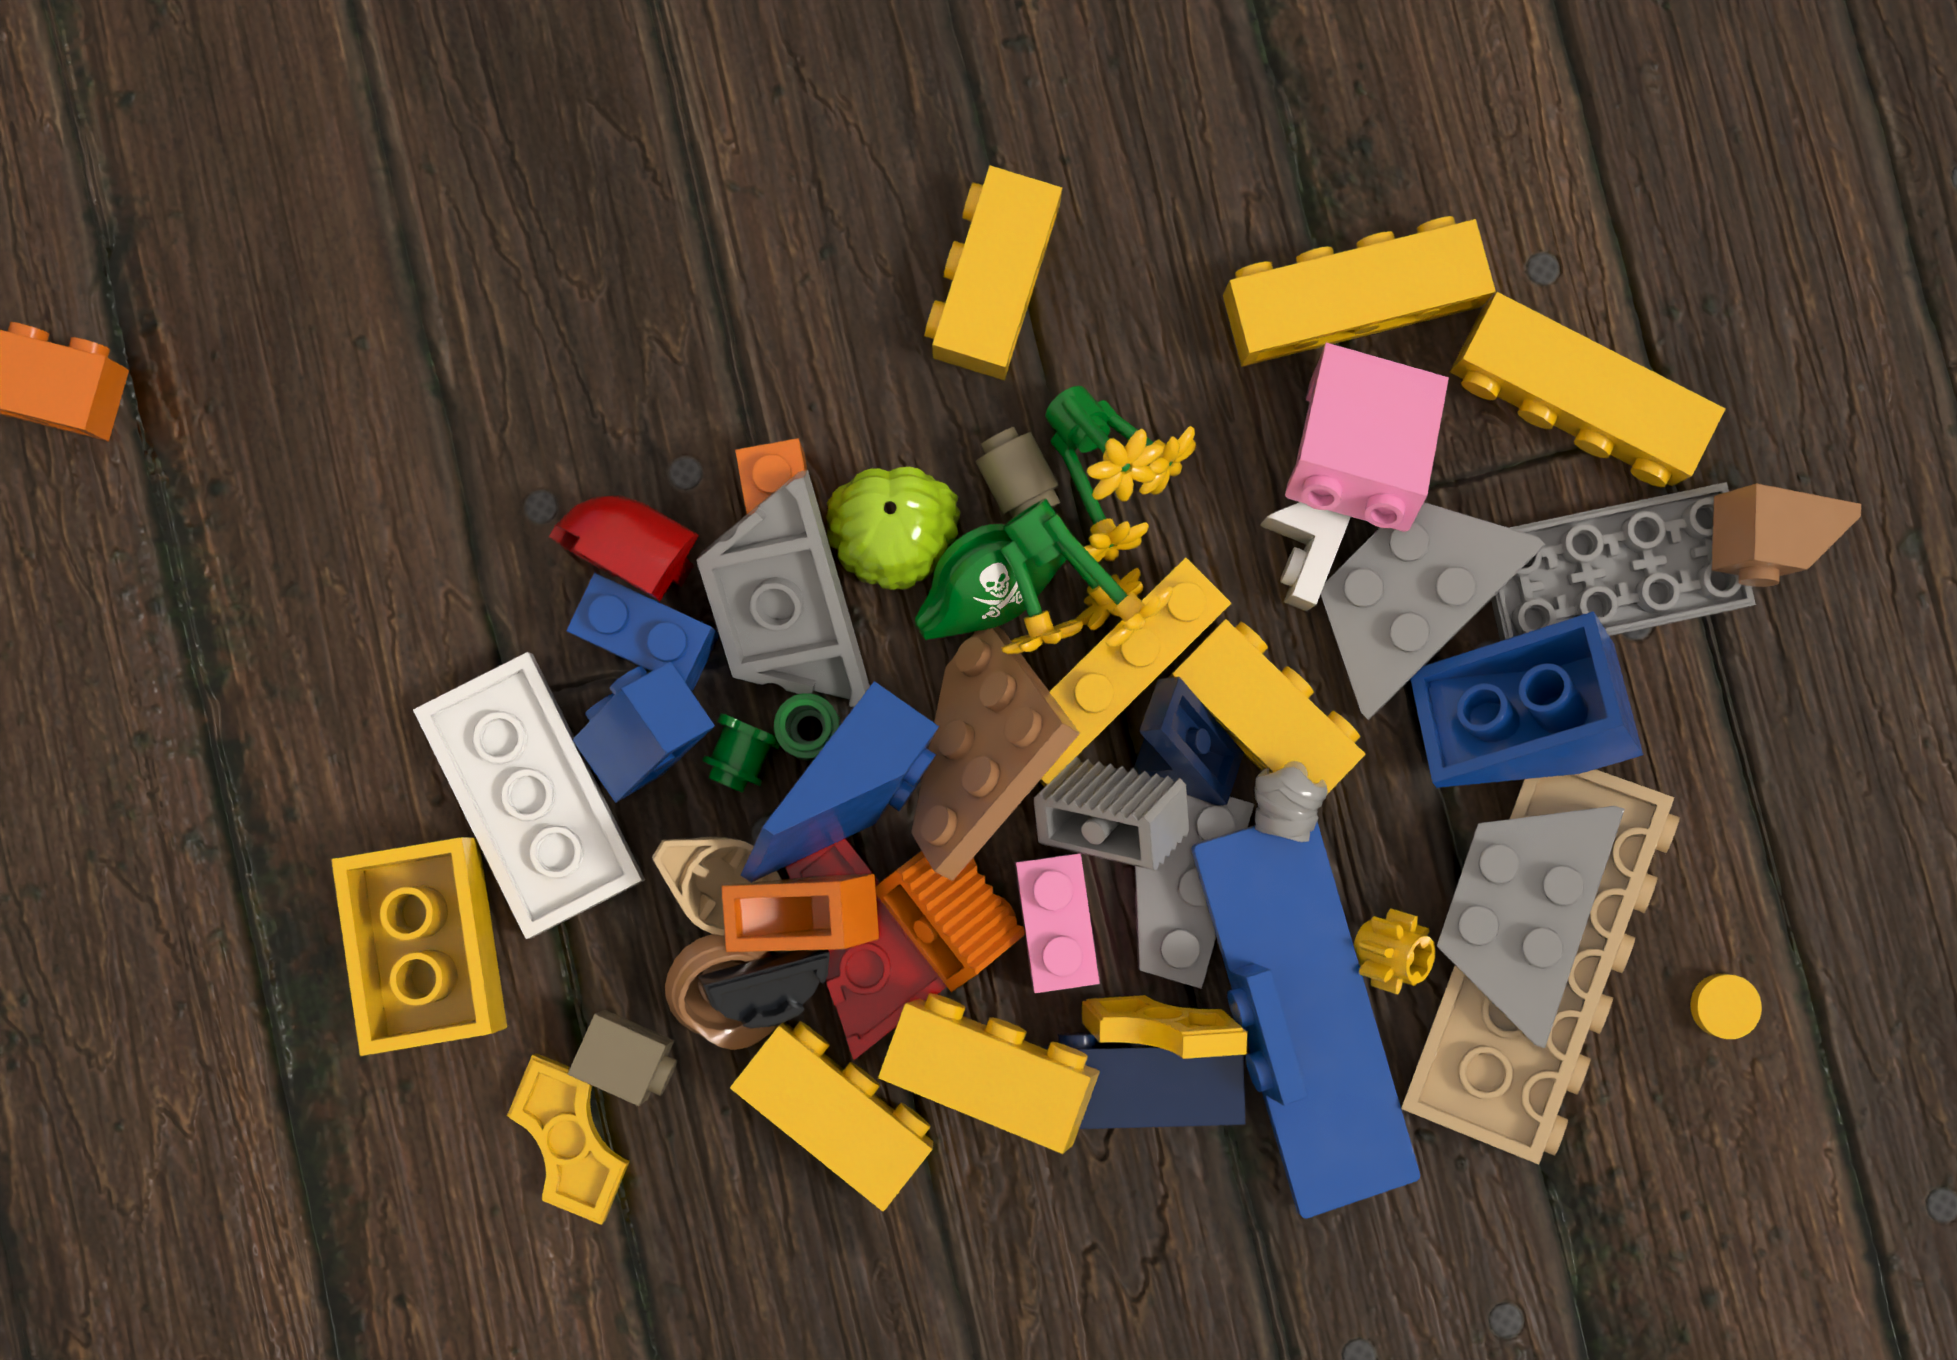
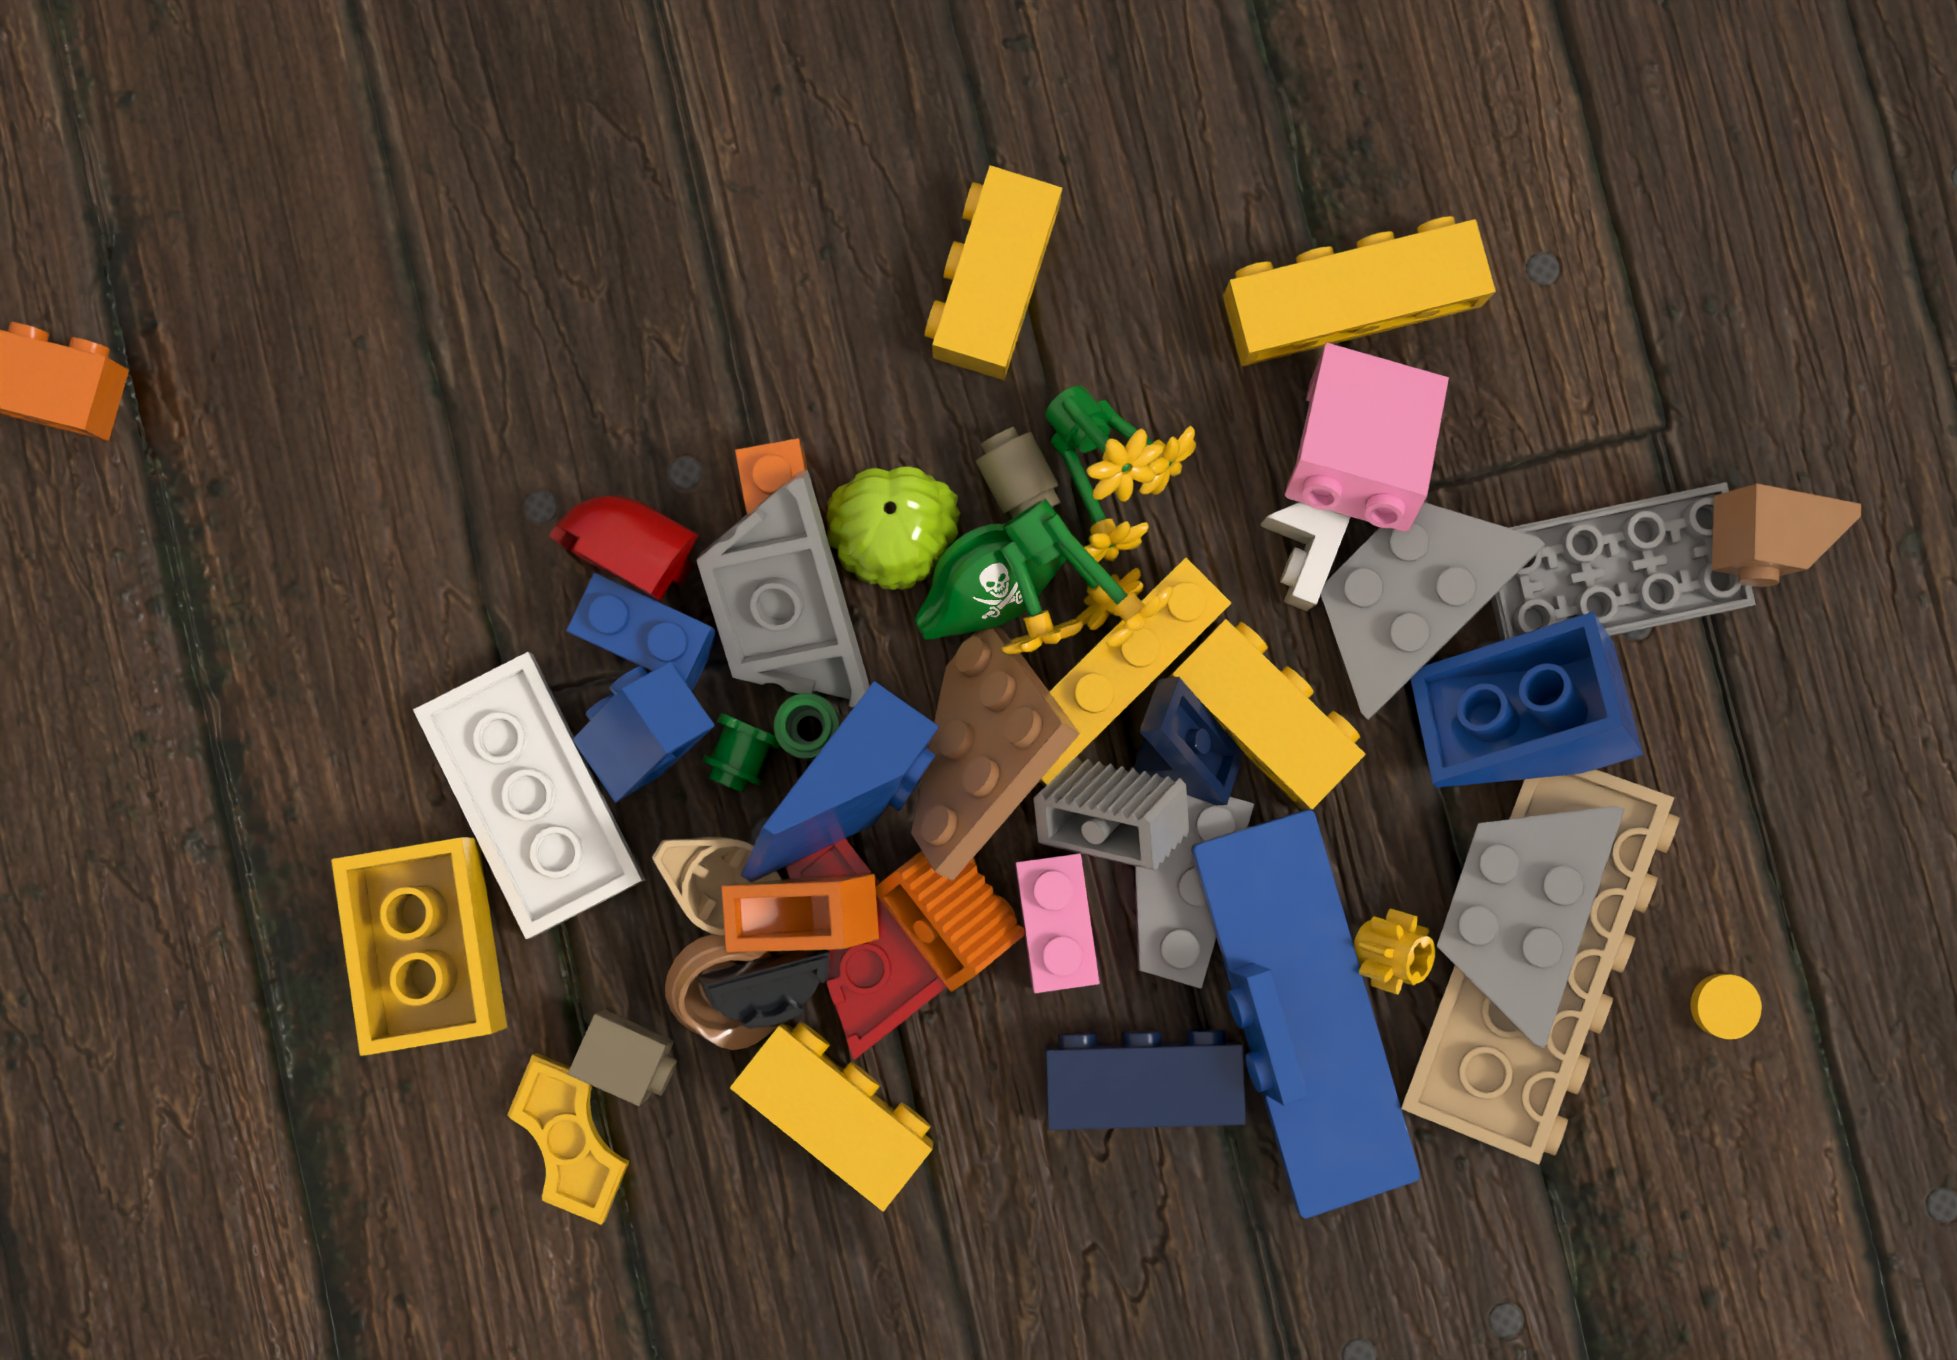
yellow brick [878,993,1100,1154] -> none
yellow tile [1082,995,1247,1059] -> none
light grey arm [1254,761,1328,842] -> none
yellow brick [1450,292,1725,487] -> none

